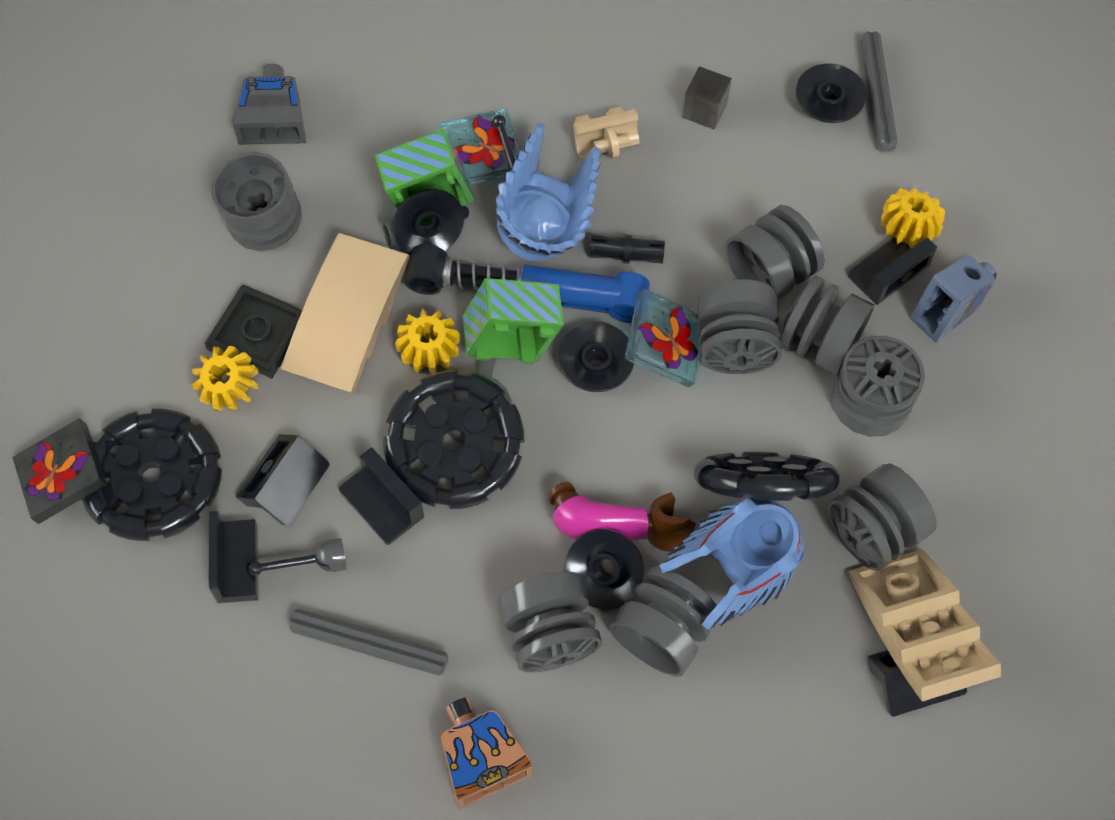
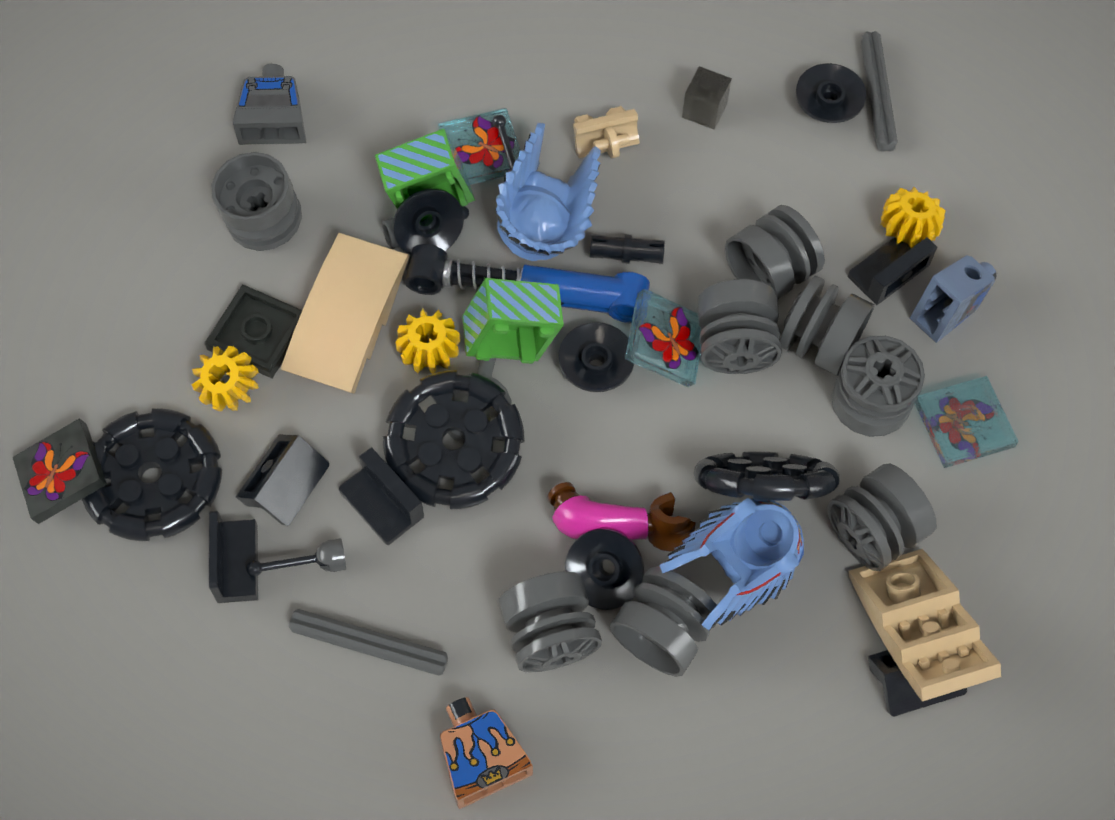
none -> clear light blue tile [915,376,1019,468]

